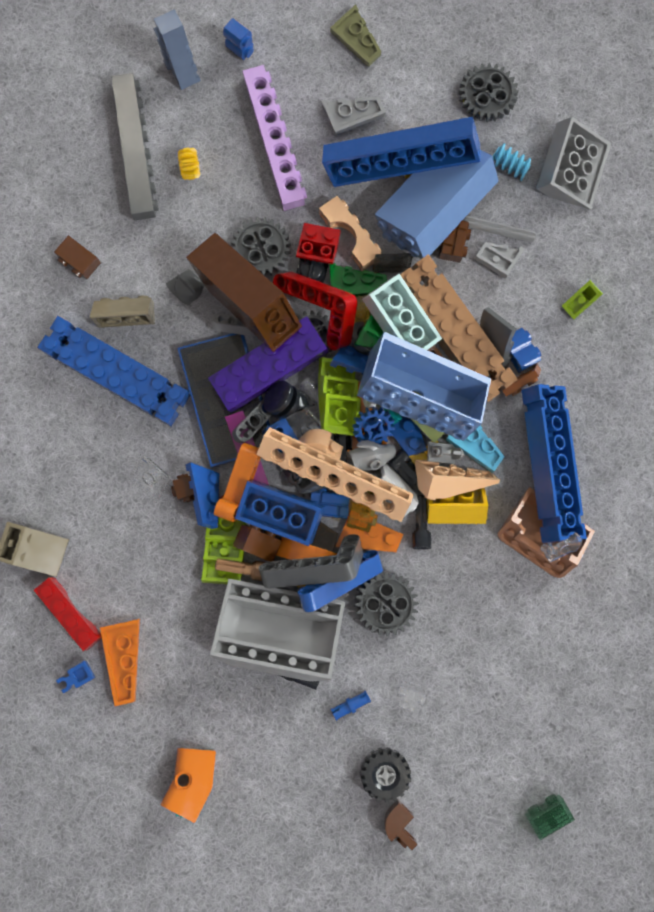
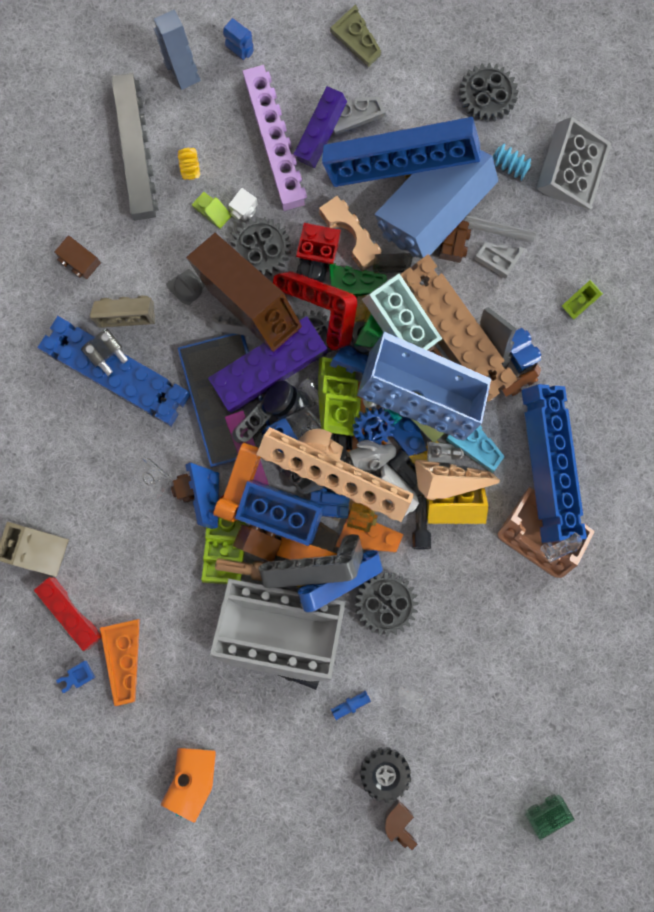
none -> clear smoke piece [81,329,128,376]
none -> lime slope [192,191,232,229]
none -> white brick [229,188,258,222]
none -> dark purple brick [294,86,347,168]

